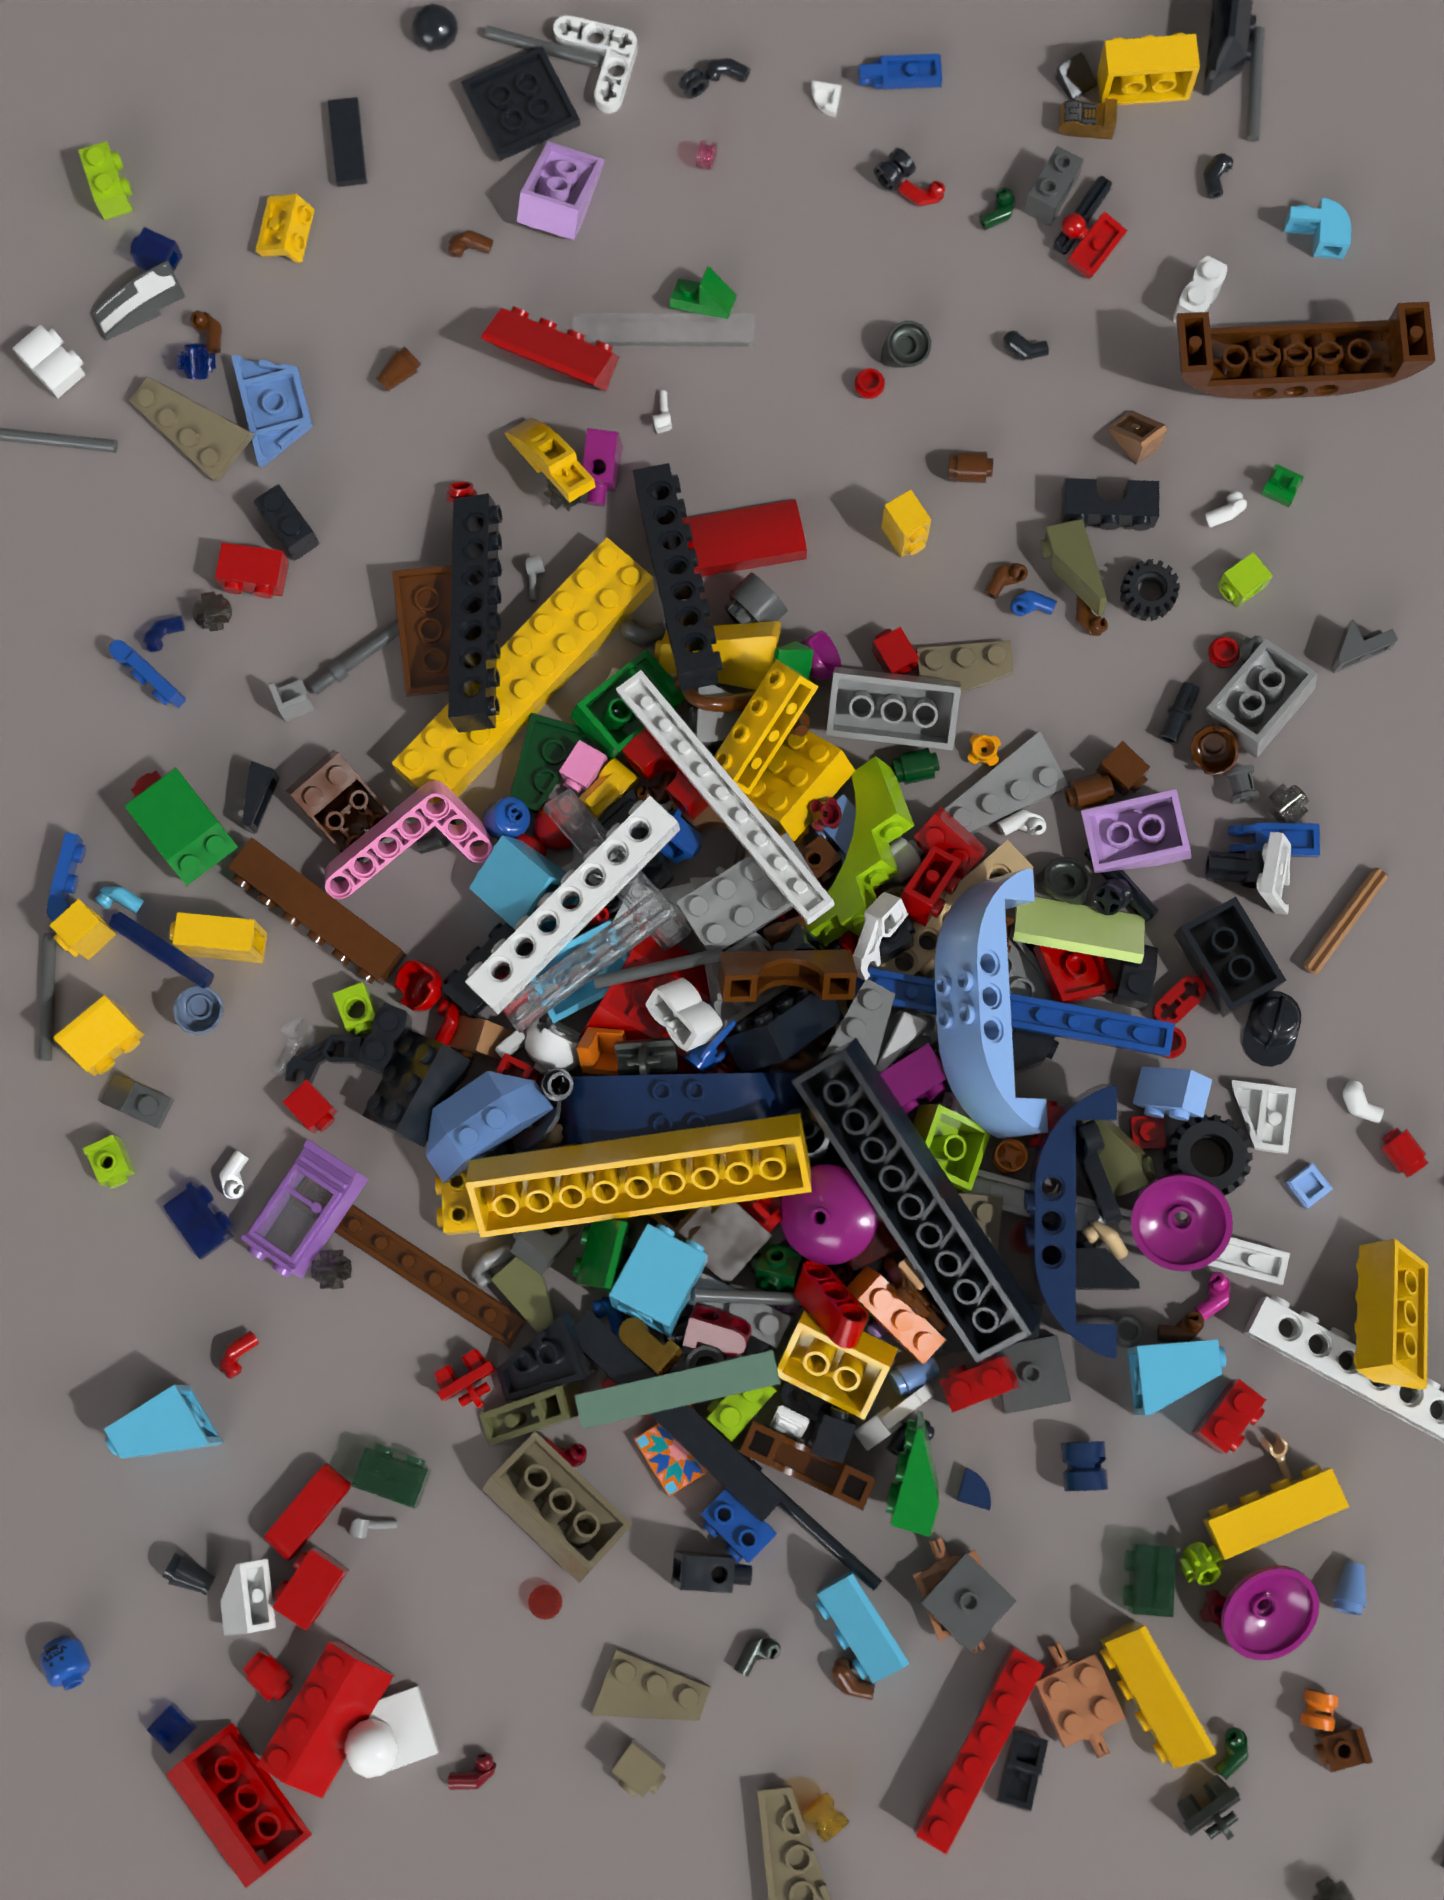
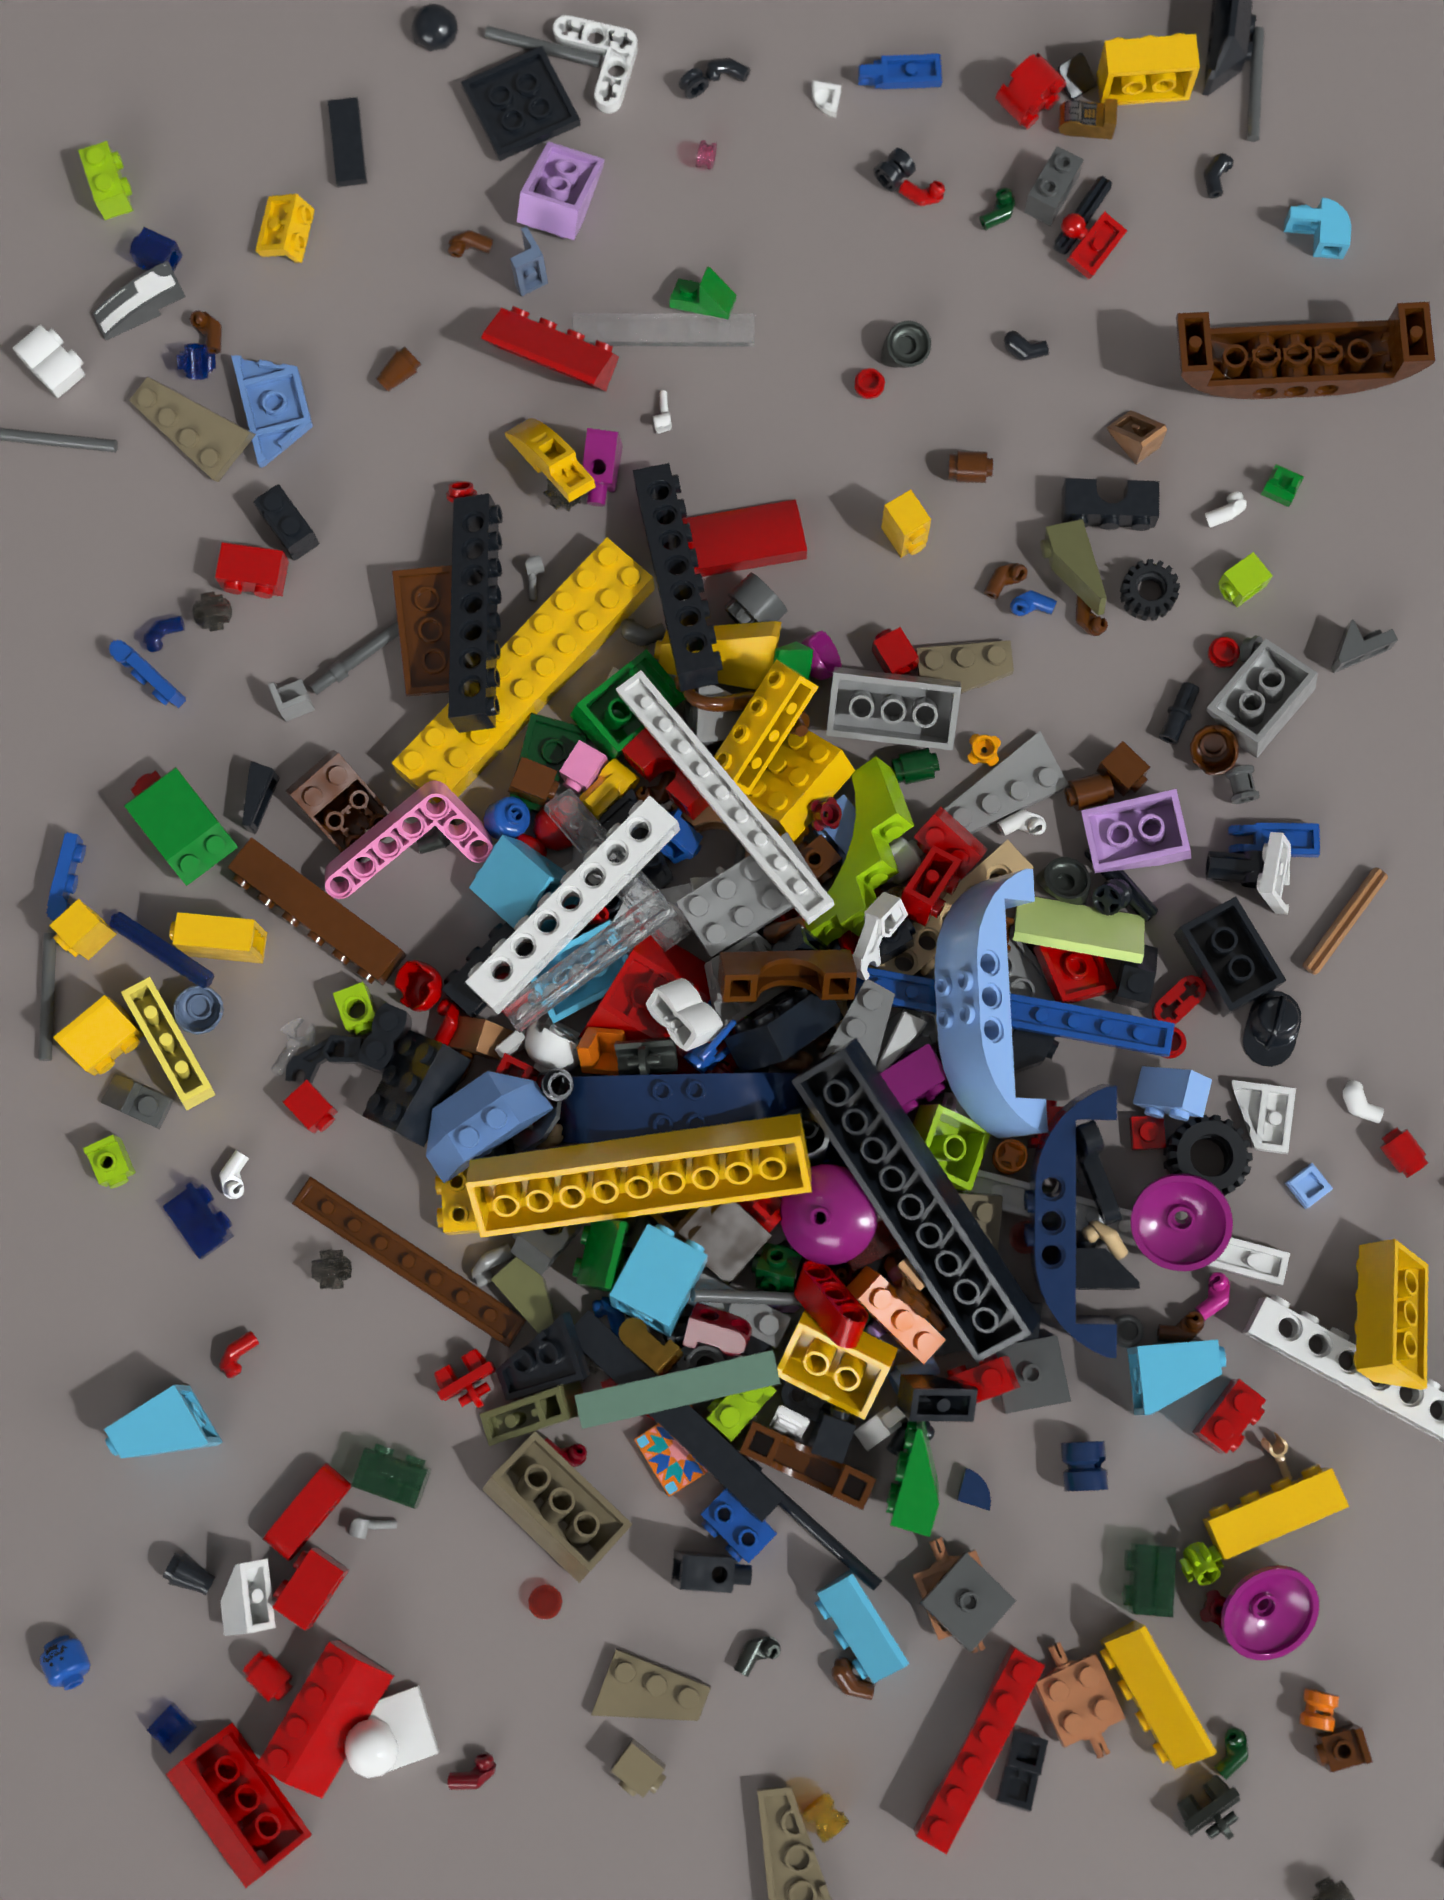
medium azure arm [95,886,144,914] -> none
medium lavender door [240,1139,369,1278] -> none
dark grey bar [593,948,723,989] -> none
olive slope [1082,1120,1157,1197] -> none
white brick [1173,256,1227,324] -> none
clear smoke gear [1268,784,1309,823] -> none
medium blue cone [1332,1562,1367,1616] -> none
none -> light yellow brick [121,977,215,1111]
none -> reddish brown brick [508,757,560,806]
none -> sand blue panel [510,226,548,297]
none -> black slope [897,1374,978,1422]
none -> red brick [995,53,1067,130]

